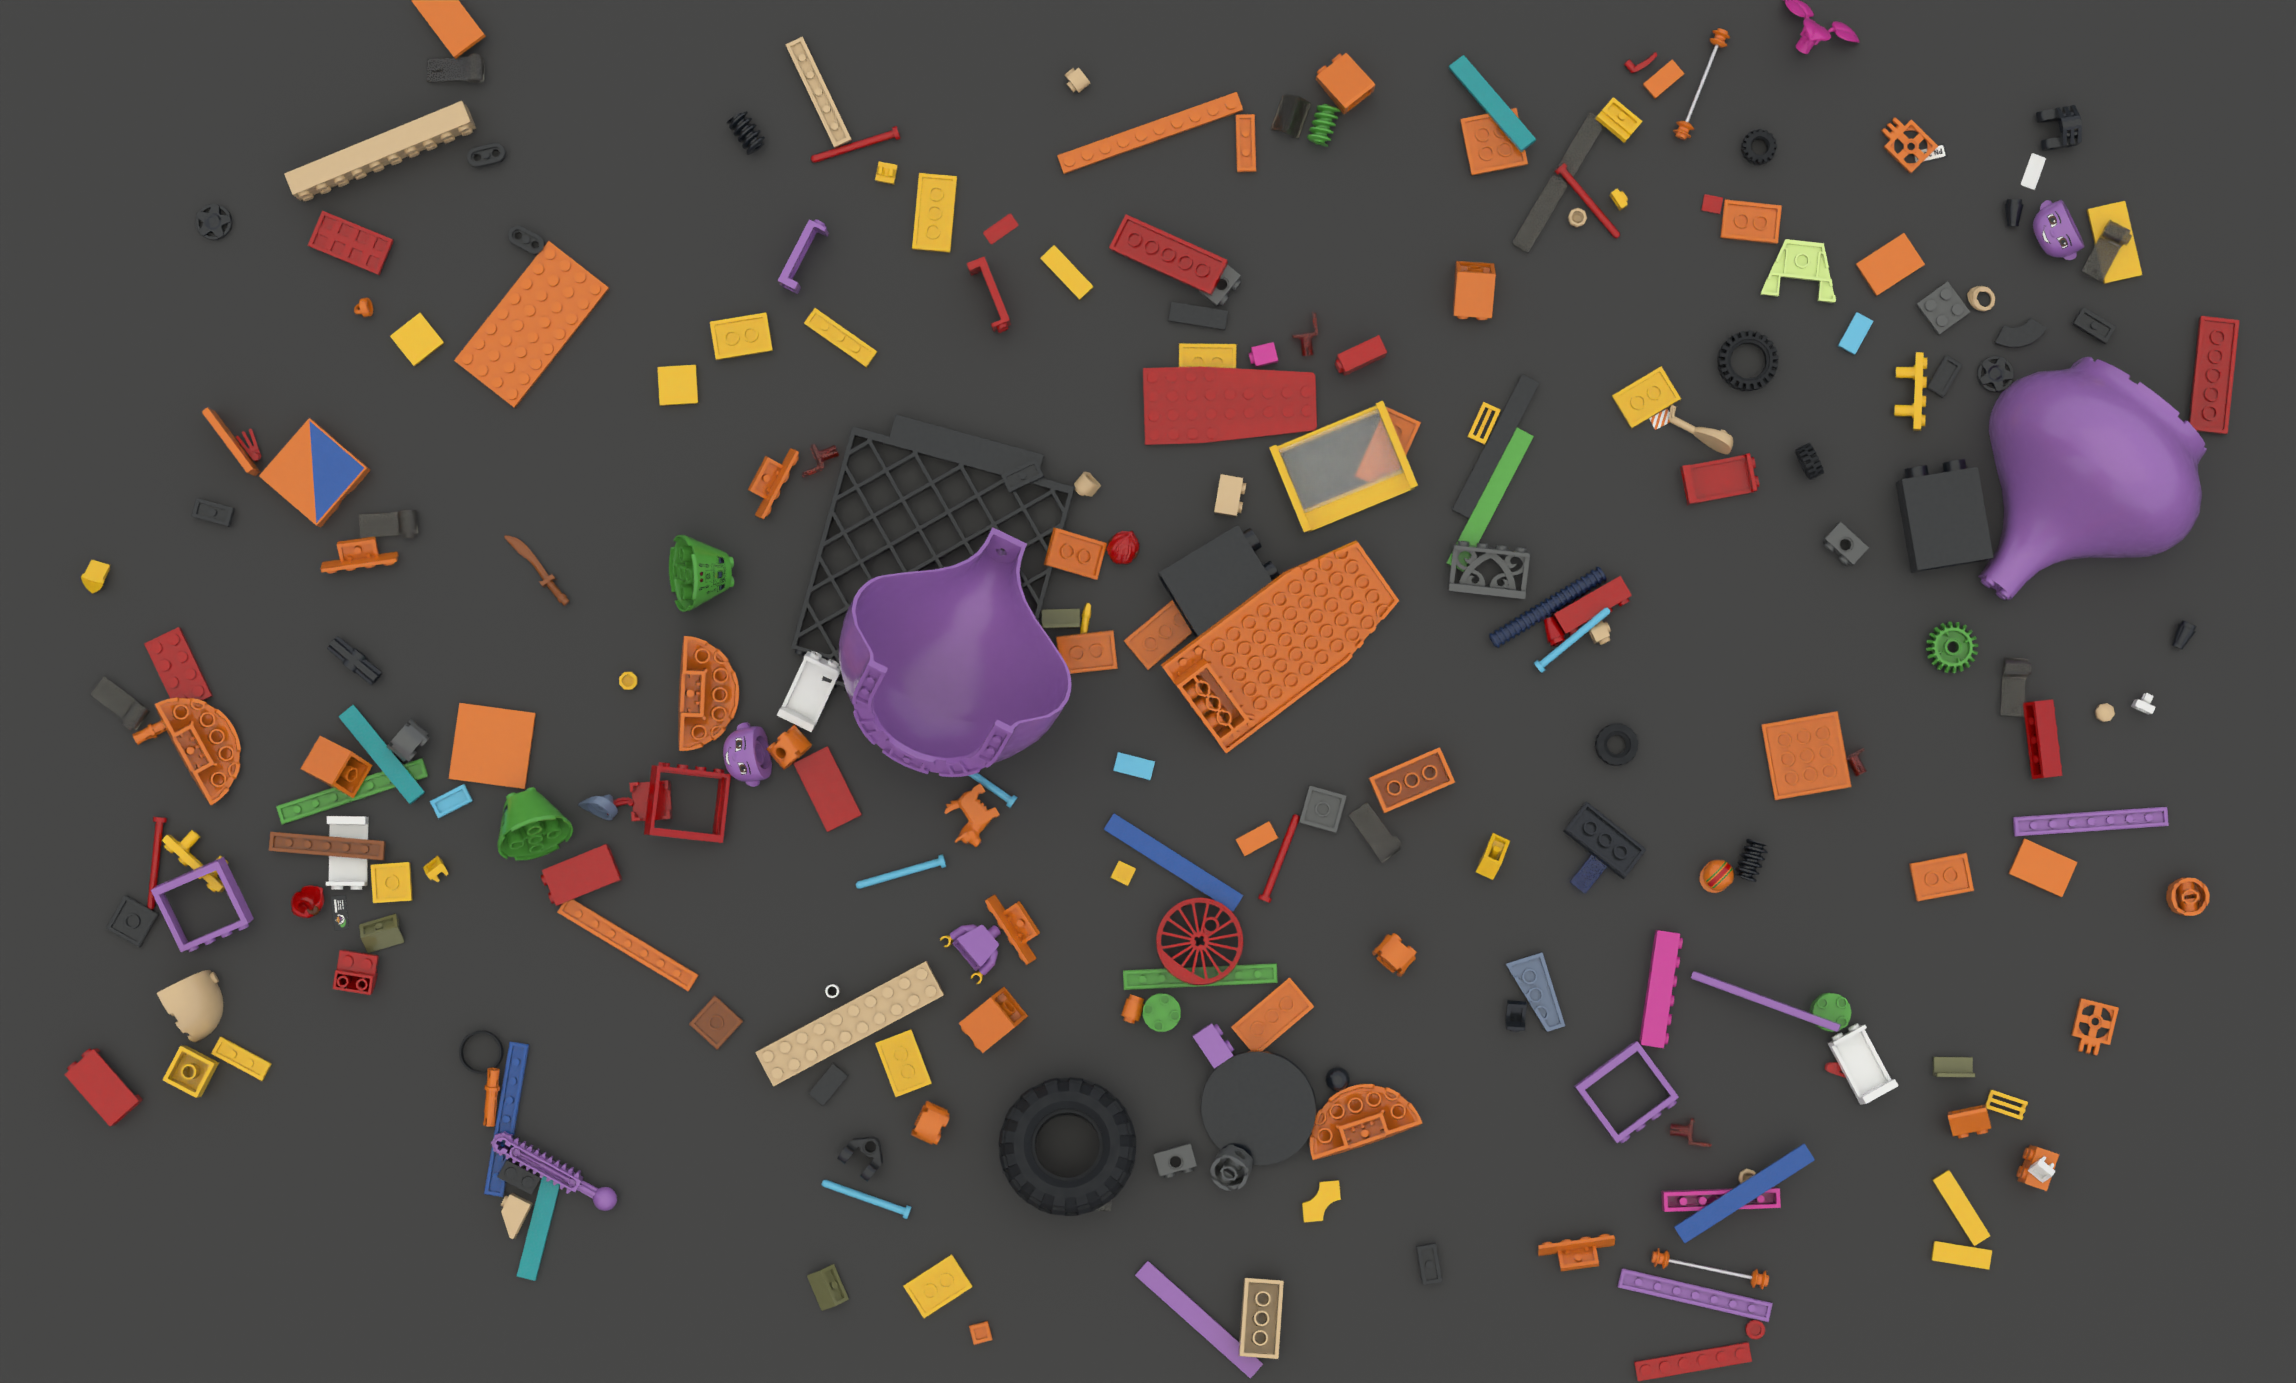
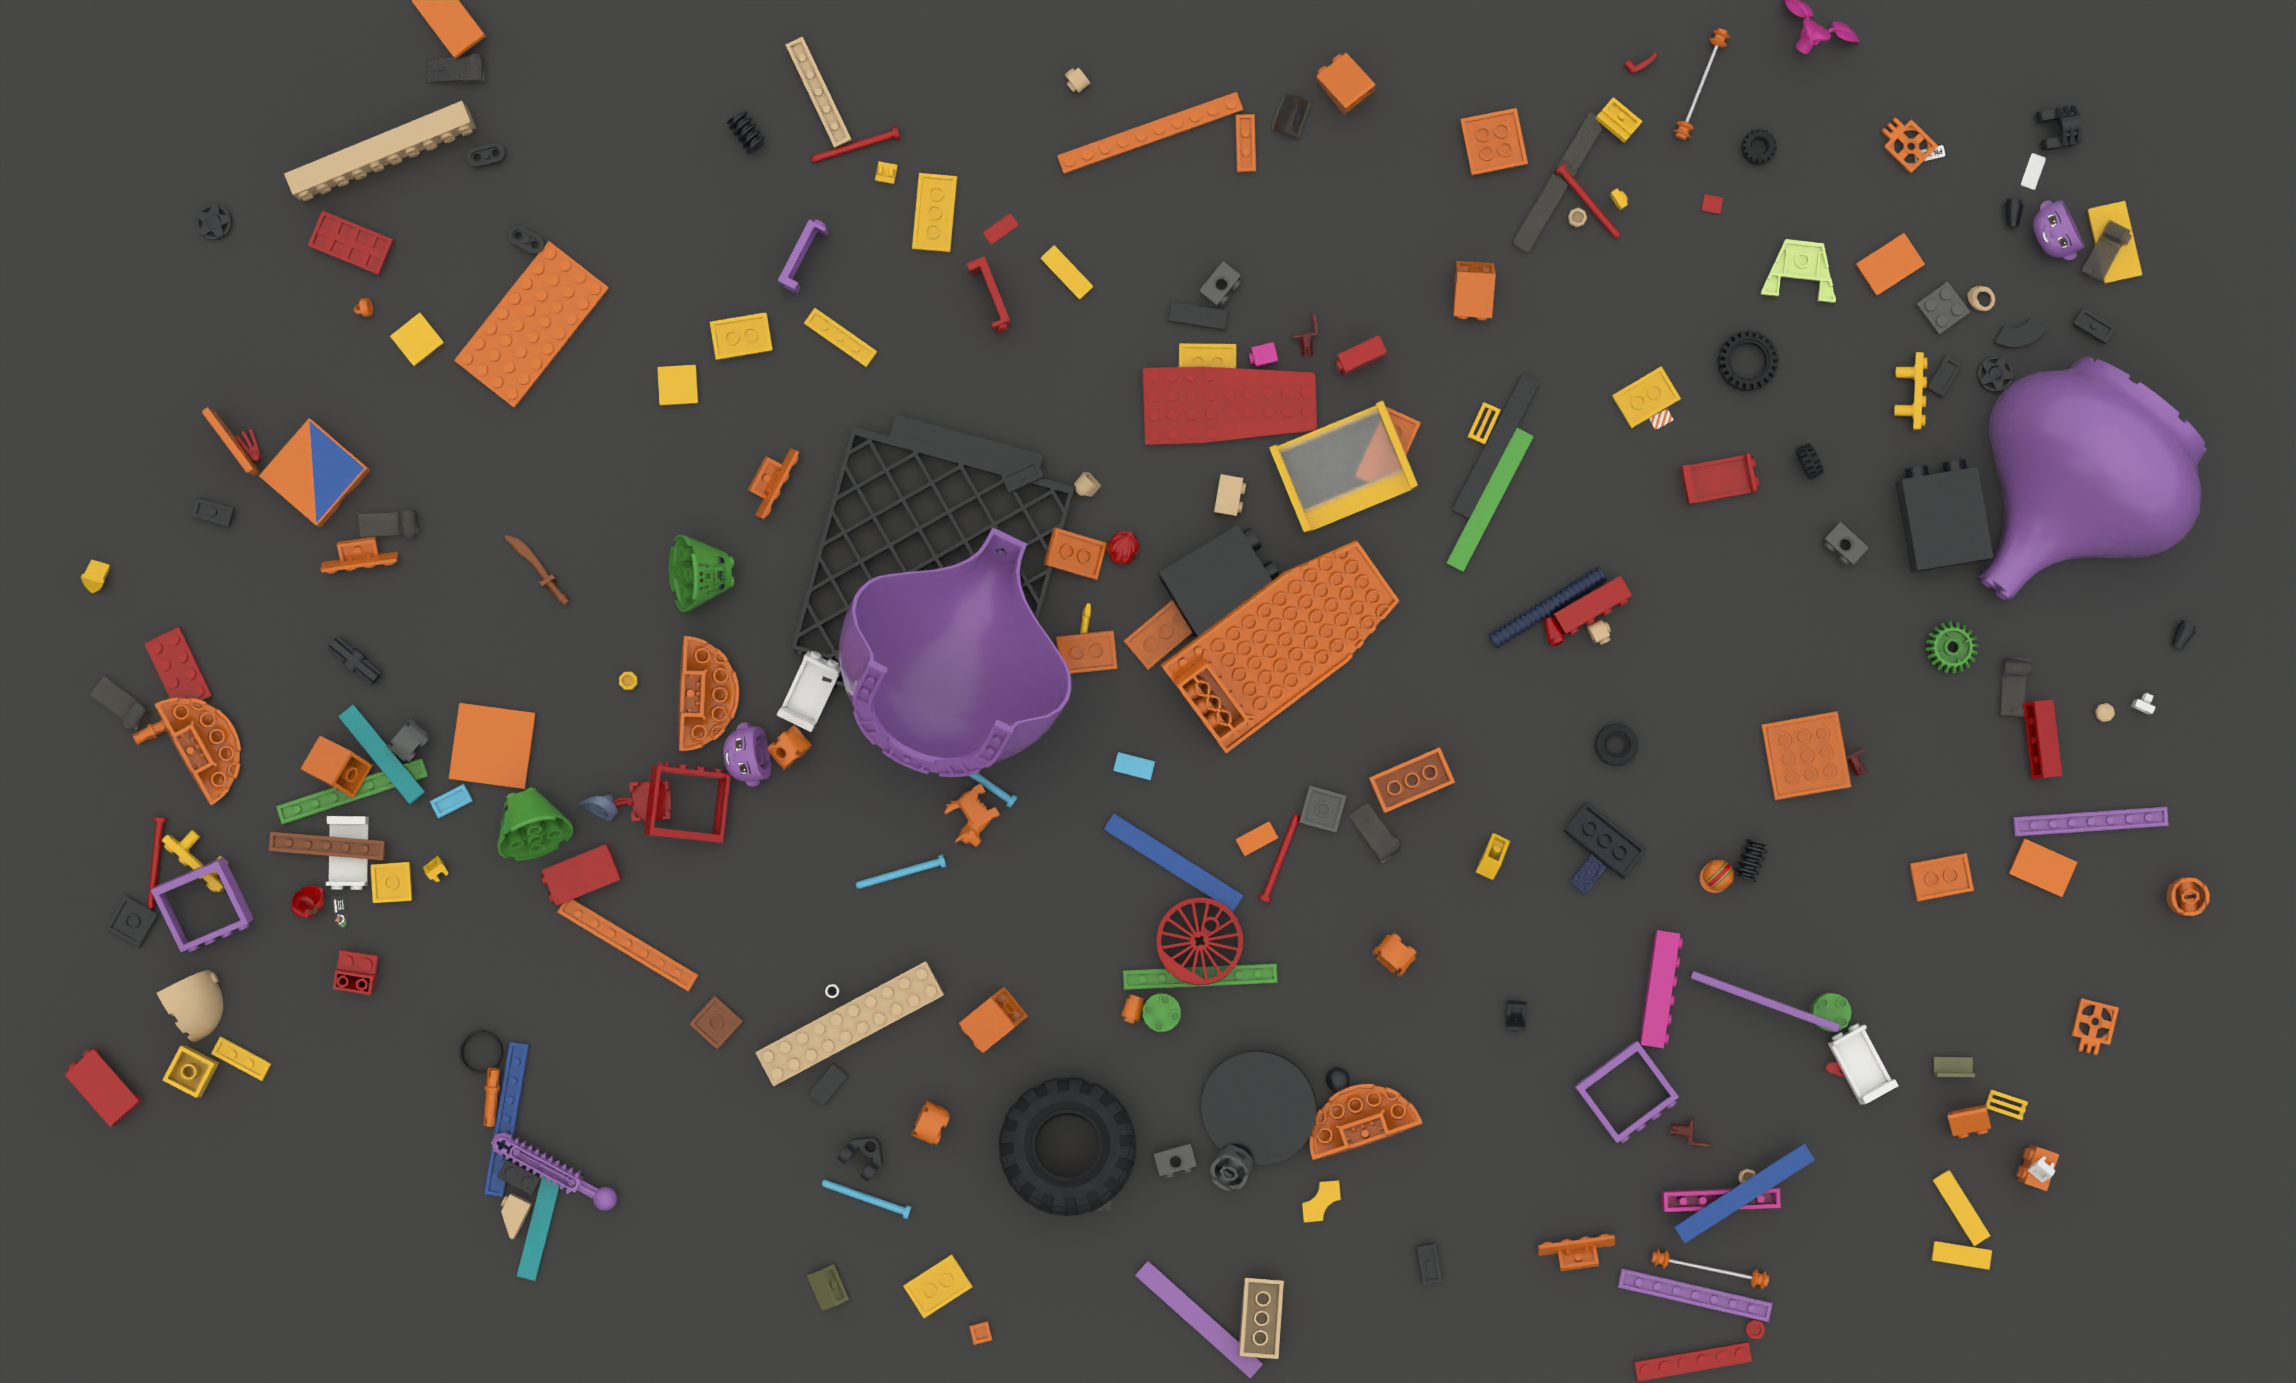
olive panel [359,914,404,953] -> none
red tile [793,746,862,832] -> none
clear red bracket [802,444,839,478] -> none
yellow plate [875,1029,932,1097] -> none
medium lavender torso [940,924,1001,984] -> none
orange bracket [985,894,1040,965] -> none
olive panel [1041,609,1080,629] -> none
red plate [1109,214,1228,296] -> none
yellow tile [1111,861,1136,886] -> none
medium lavender brick [1192,1022,1234,1069] -> none
orange plate [1231,977,1314,1051] -> none
bright green piece [1307,104,1341,147] -> none
dark grey fence [1448,541,1530,599] -> none
teal tile [1449,55,1536,152] -> none
sand blue wing [1506,952,1565,1032] -> none
medium azure bar [1534,607,1611,673] -> none
orange tile [1643,59,1685,99] -> none
tan piece [1669,405,1734,454] -> none
orange tile [1720,199,1782,244] -> none
medium azure tile [1838,312,1873,355] -> none
red plate [2189,316,2239,435] -> none

